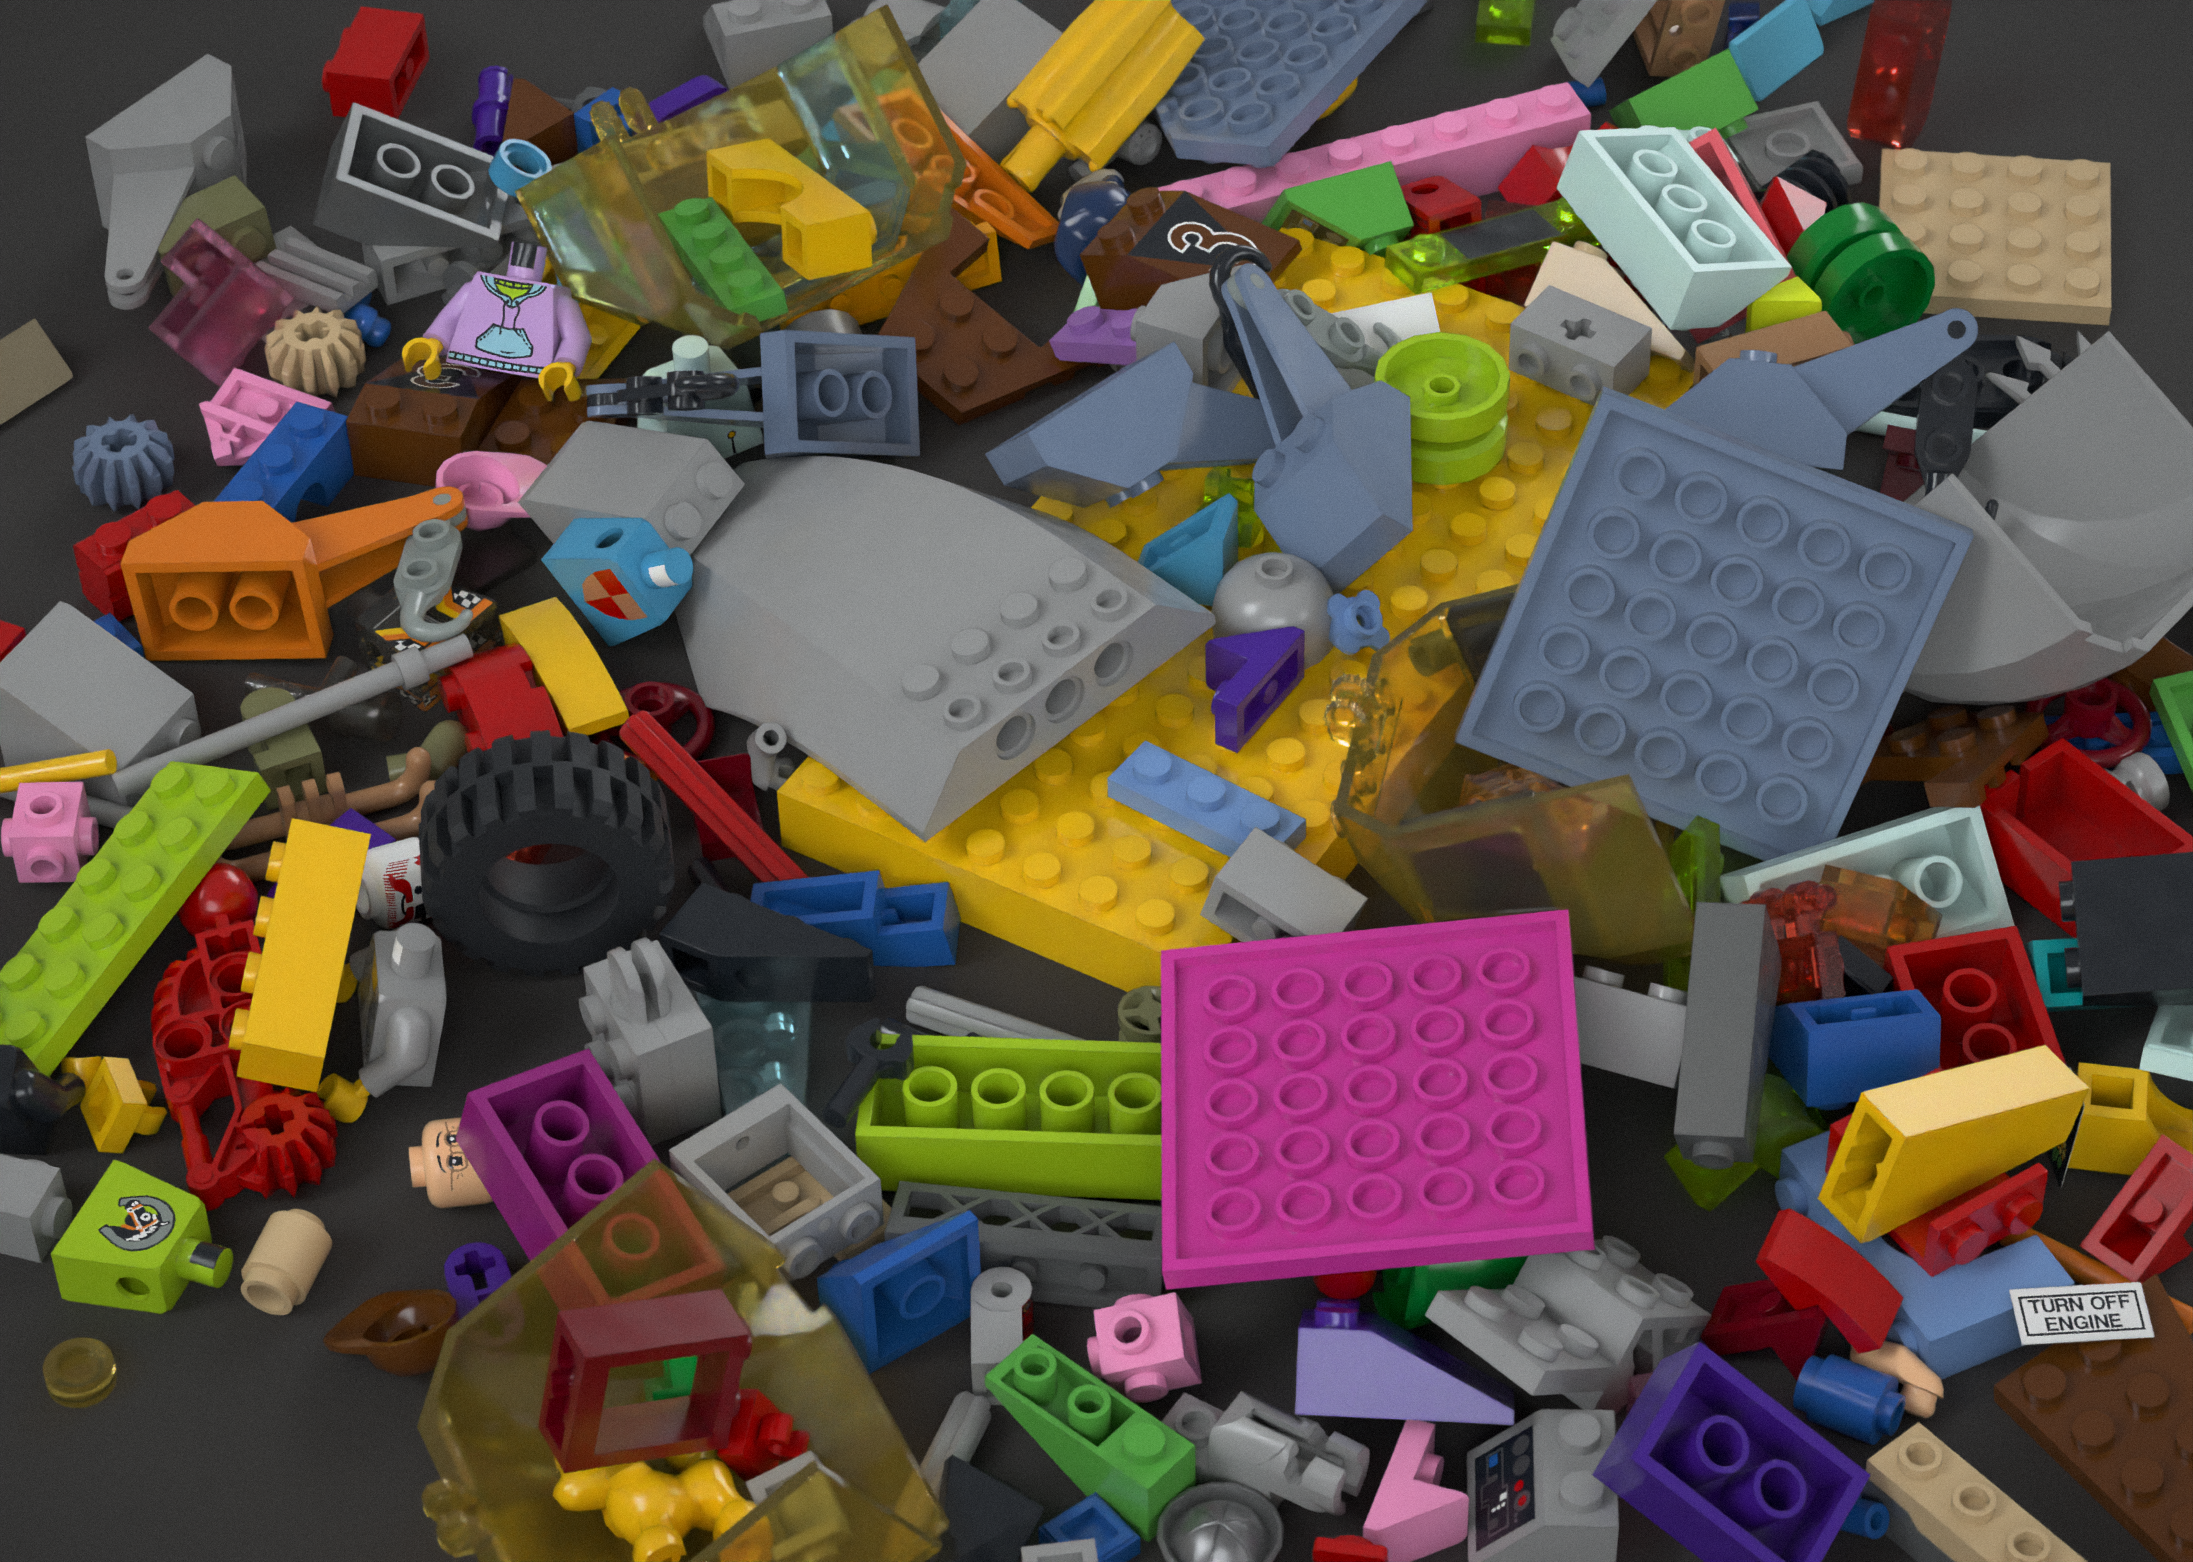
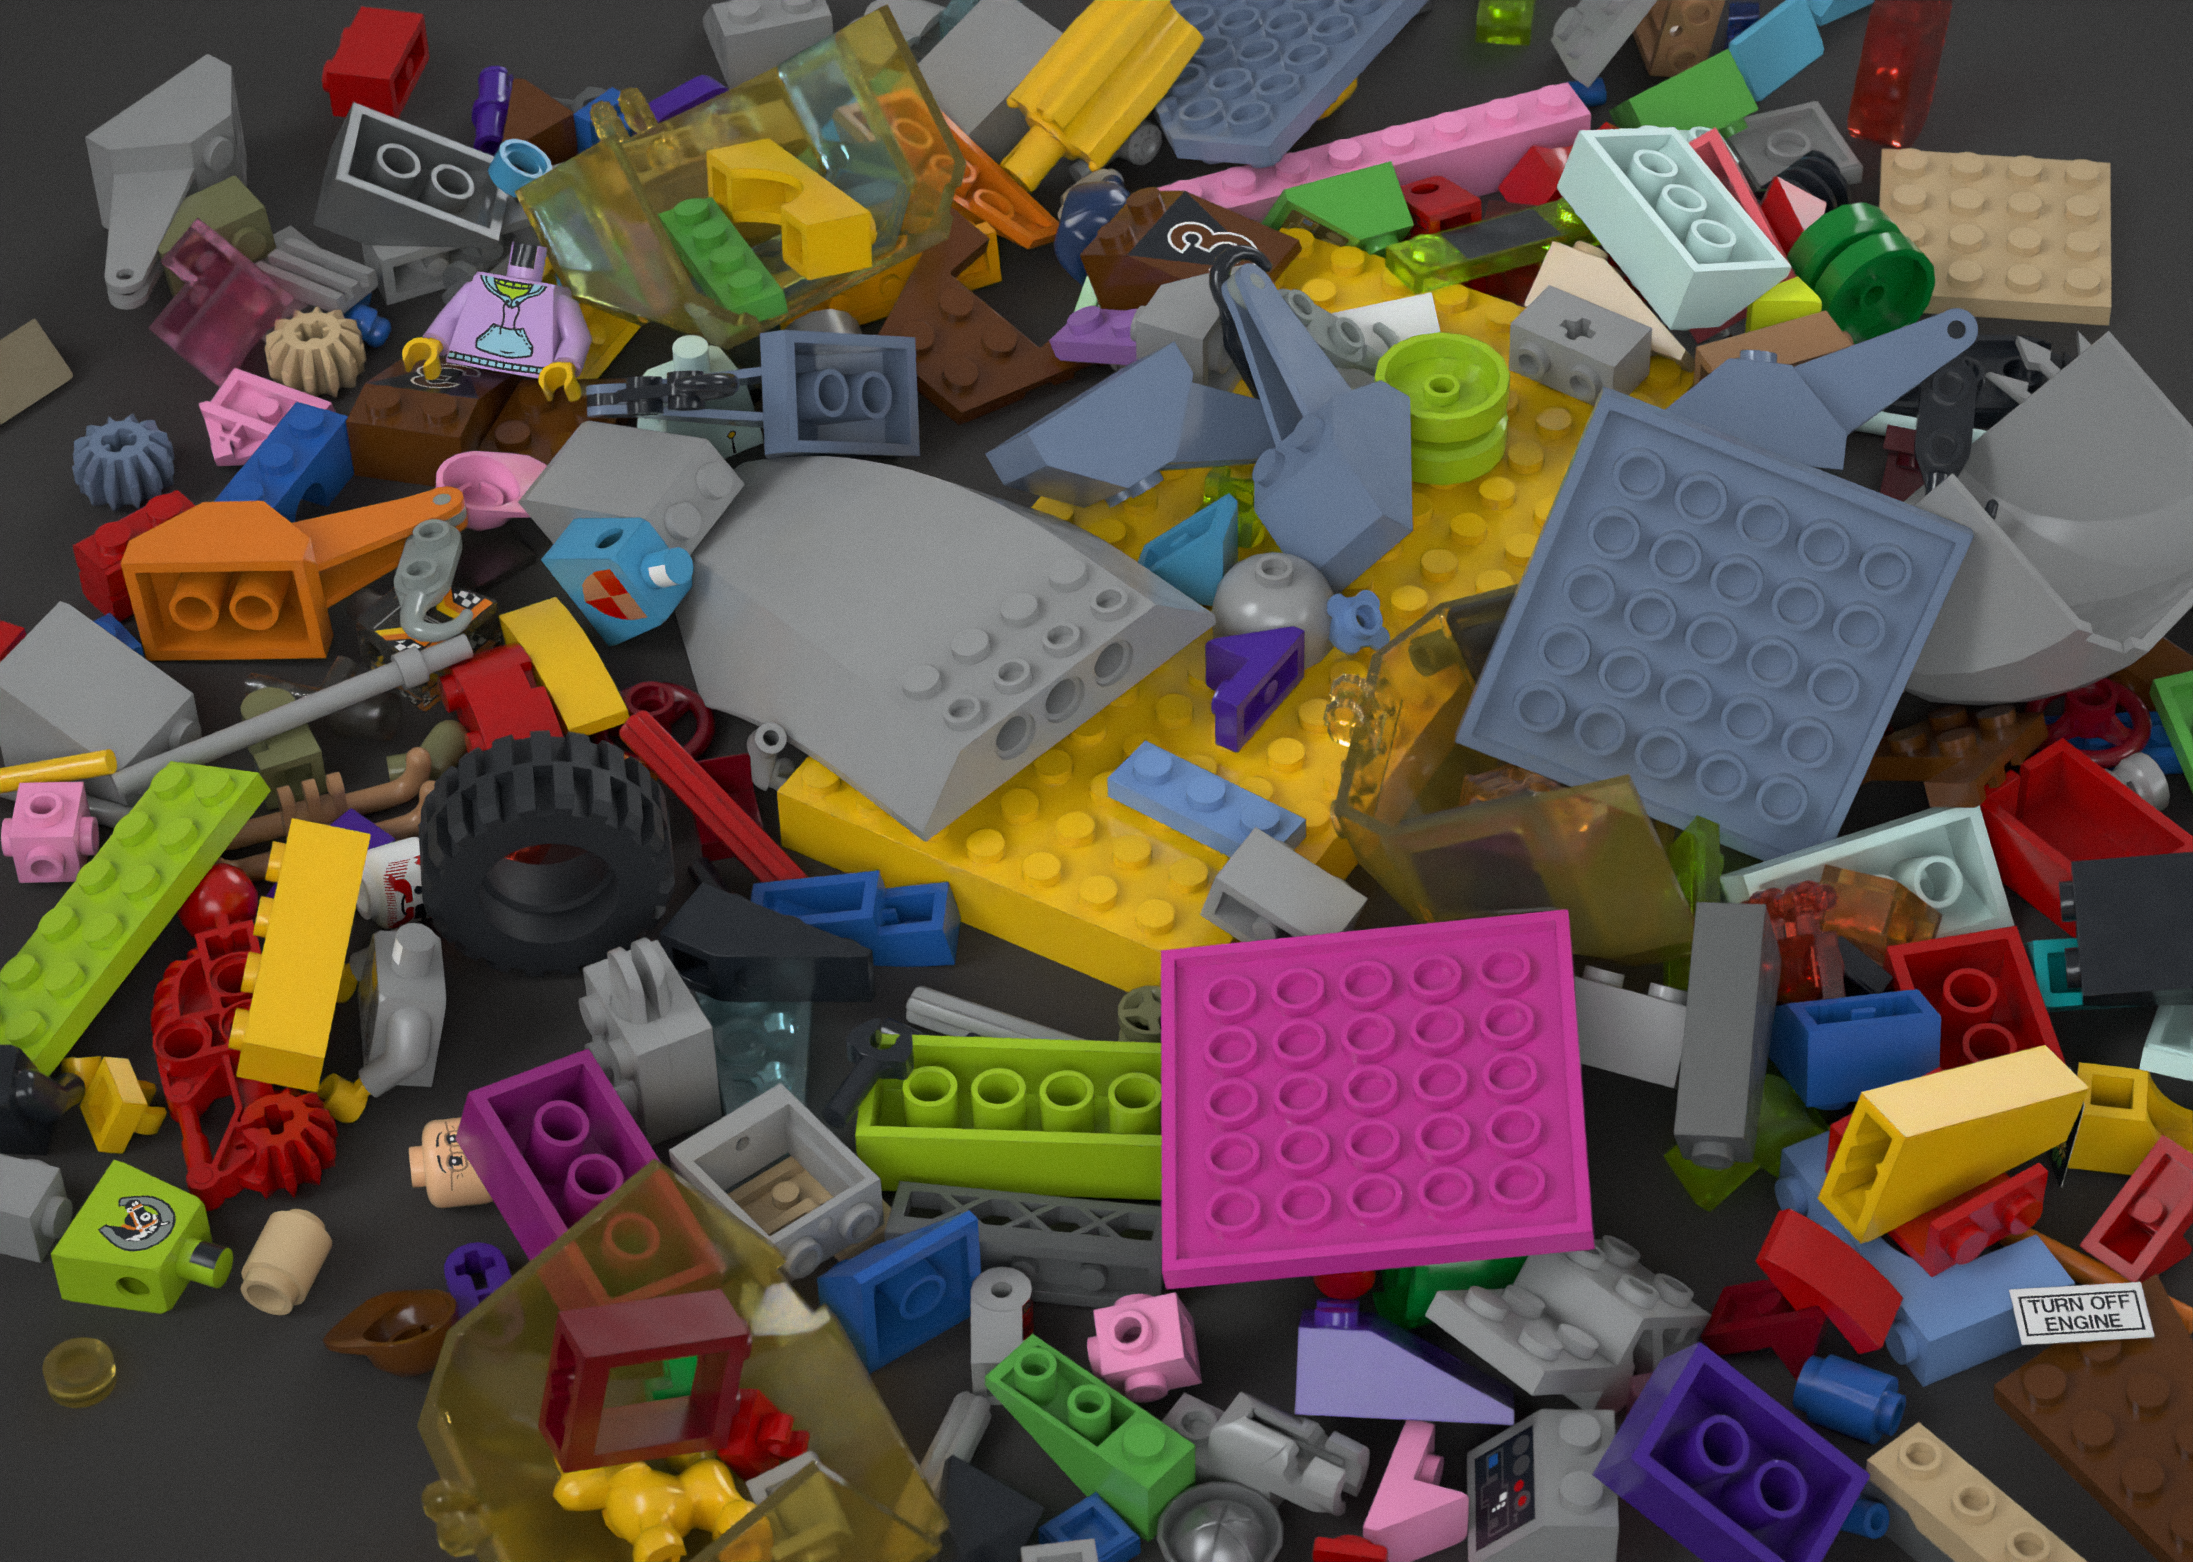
light nougat arm [1850,1340,1944,1419] -> none

